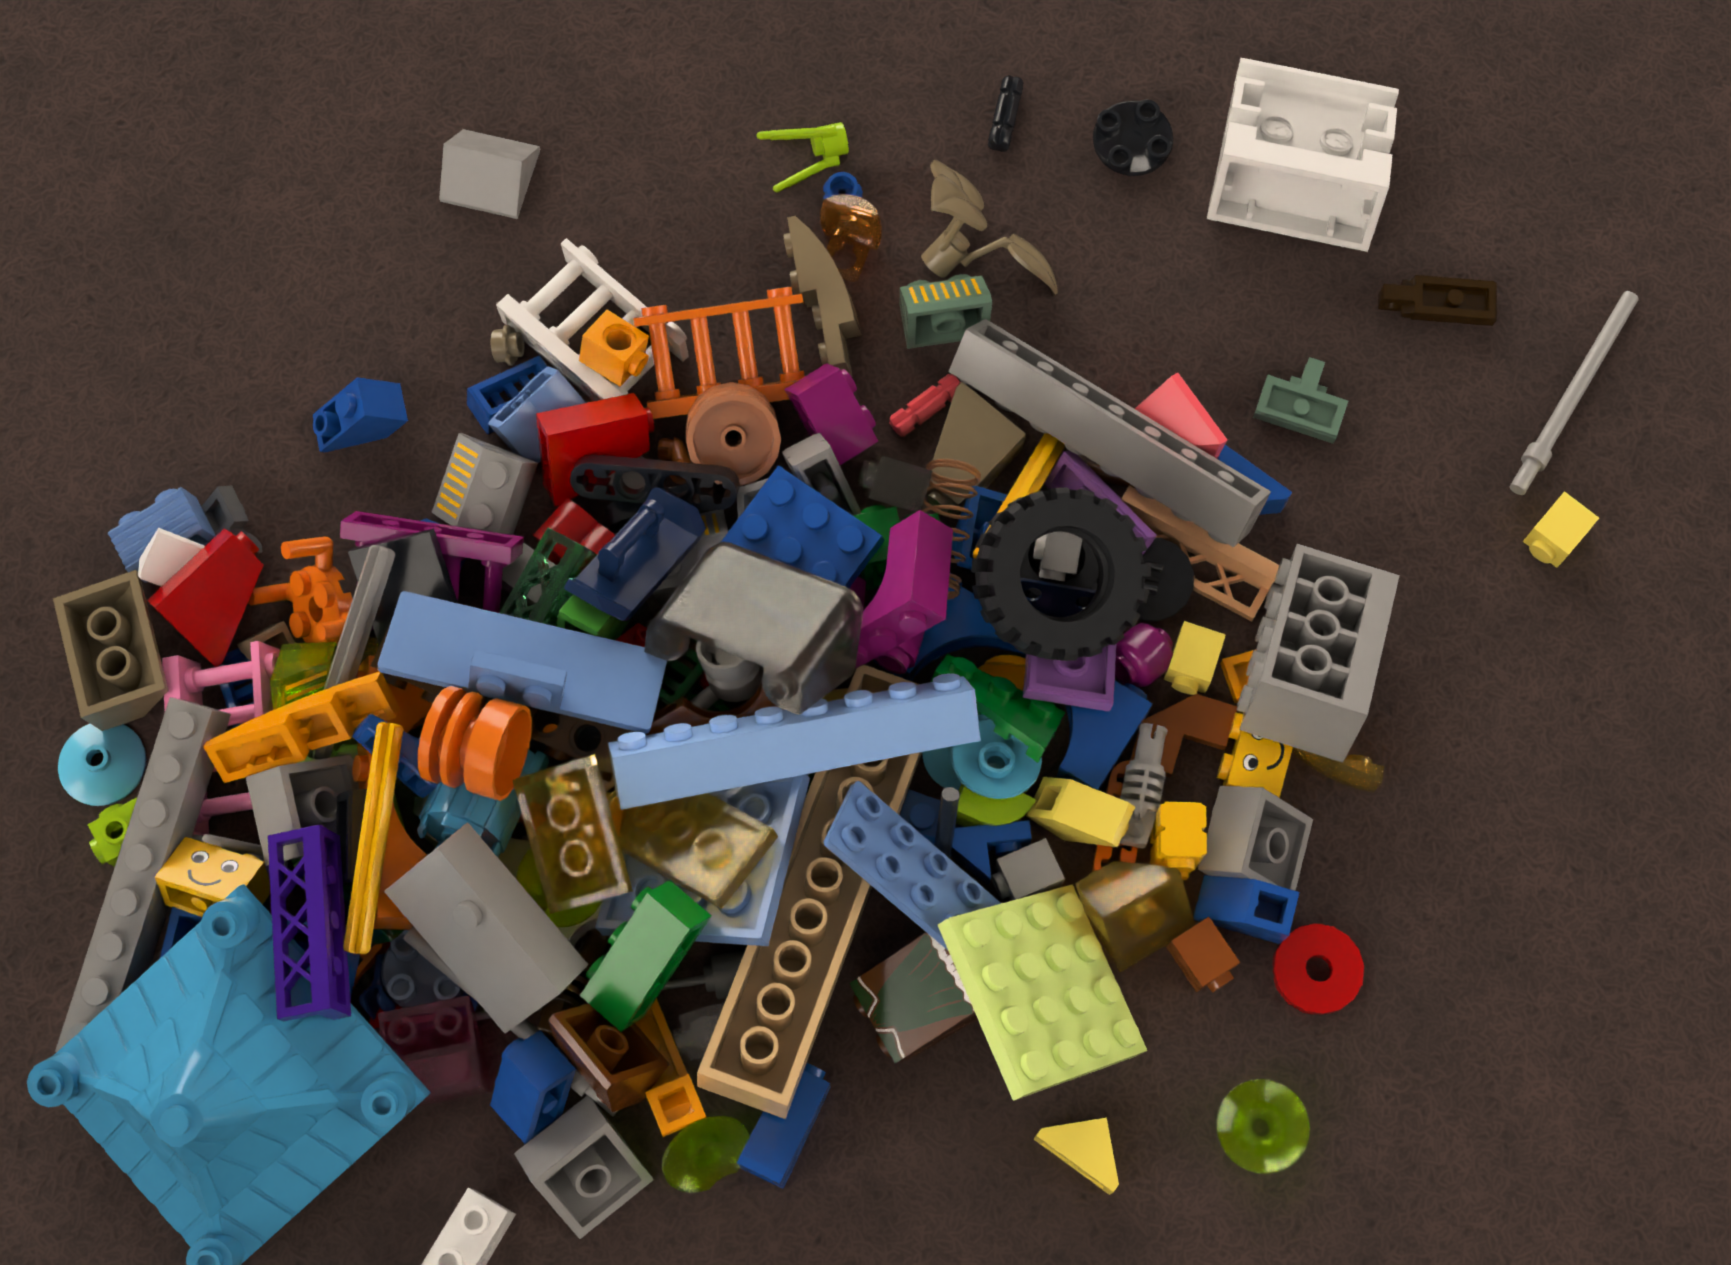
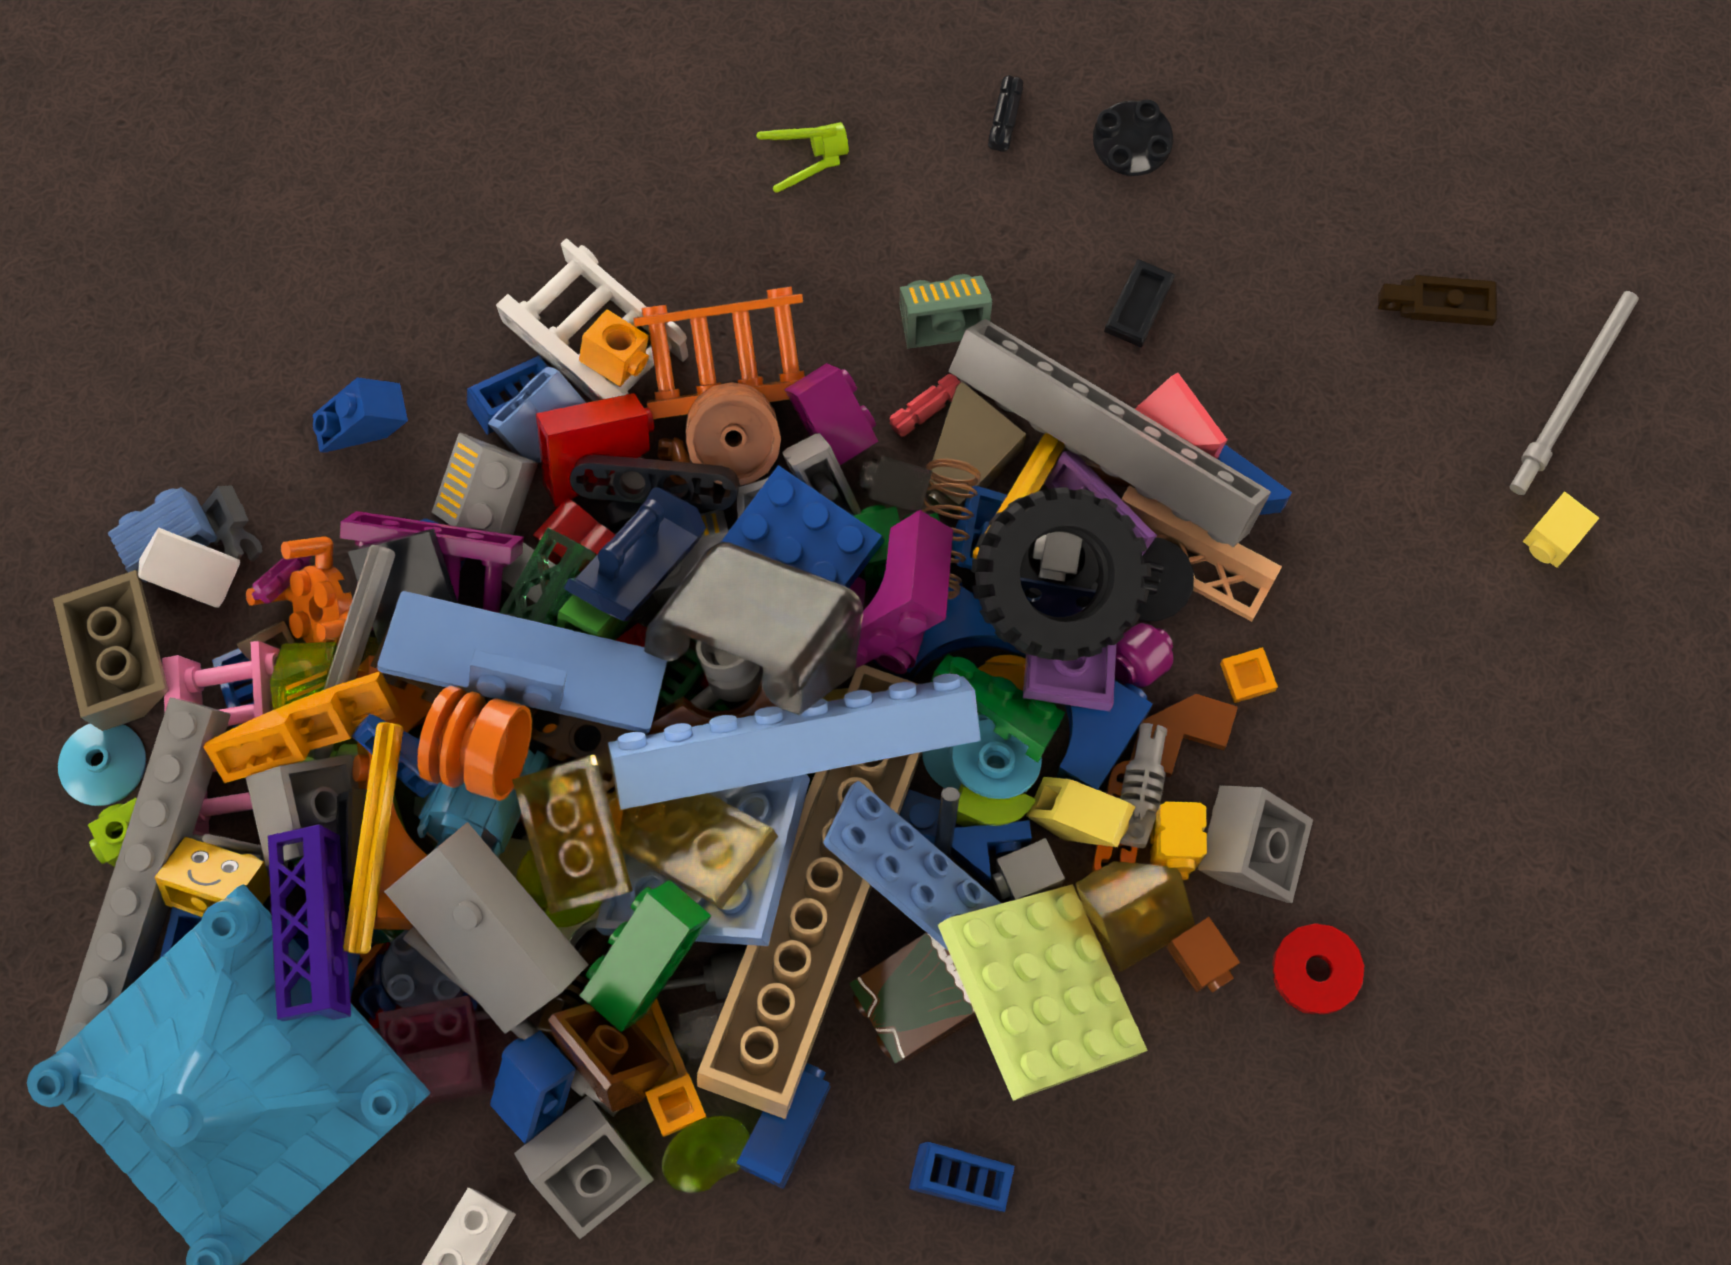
red slope [146,529,264,667] -> none
light grey slope [439,129,541,219] -> none
dark tan plate [490,324,525,366] -> none
dark tan slope [783,216,862,377] -> none
clear orange piece [820,194,882,282] -> none
blue plate [823,172,863,212] -> none
dark tan plant [921,160,1058,296] -> none
light yellow slope [1034,1117,1119,1195] -> none
light yellow brick [1164,621,1226,695] -> none
blue slope [1193,875,1300,944] -> none
white panel [1207,58,1399,252] -> none
clear neon green dish [1216,1079,1310,1174] -> none
yellow brick [1217,712,1293,798] -> none
light grey brick [1236,544,1400,763] -> none
sand green hinge [1253,357,1348,443] -> none
clear yellow slope [1292,747,1384,793] -> none
none -> magenta axle [252,556,312,604]
none -> blue slope [909,1142,1015,1212]
none -> black tile [1104,259,1175,348]

